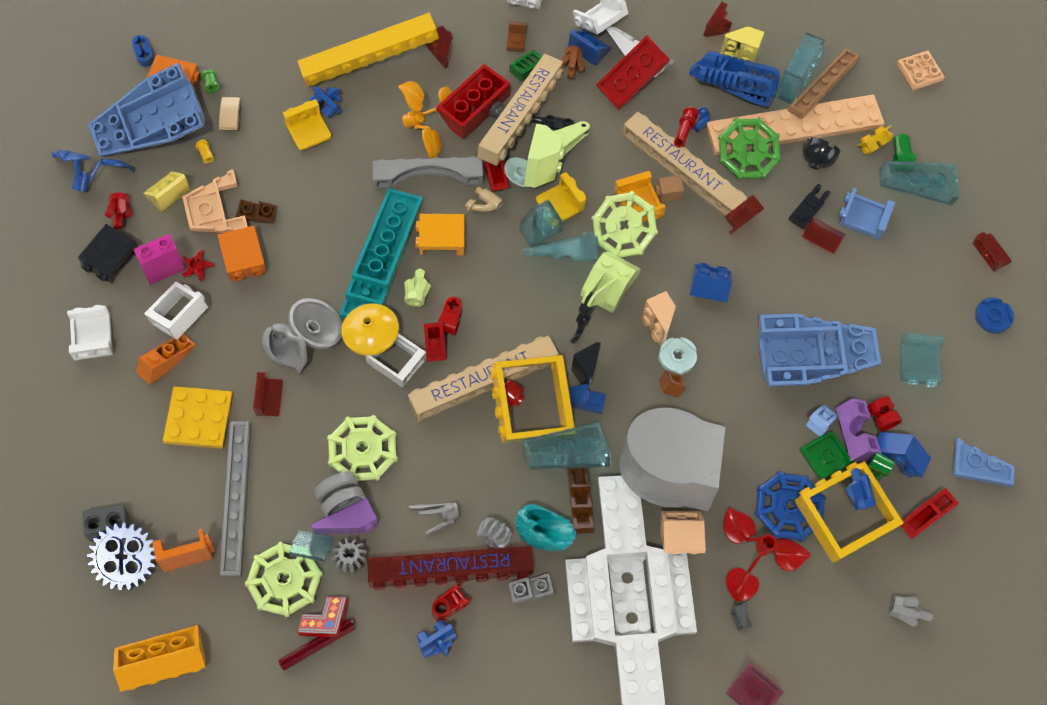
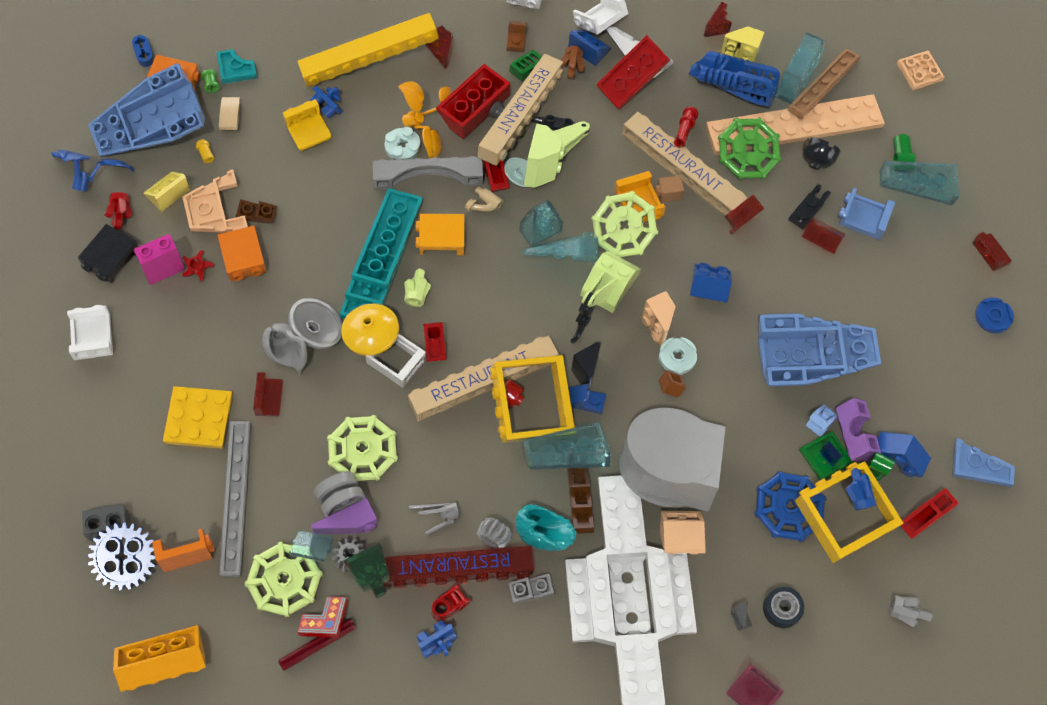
orange slope [136,333,196,385] -> none
white window [144,282,208,340] -> none
red piece [438,297,462,336] -> none
yellow bracket [536,172,586,225] -> none
blue arm [693,107,710,132] -> none
red plant [723,507,811,602] -> none
yellow hinge [856,125,893,155] -> none
red wheel [867,396,902,432] -> none
clear light blue panel [900,332,944,387] -> none
none -> teal tile [216,49,257,84]
none -> clear green torso [343,543,390,598]
none -> light aqua plate [385,127,421,160]
none -> wheel [763,587,805,629]
none -> clear blue tile [820,441,843,466]

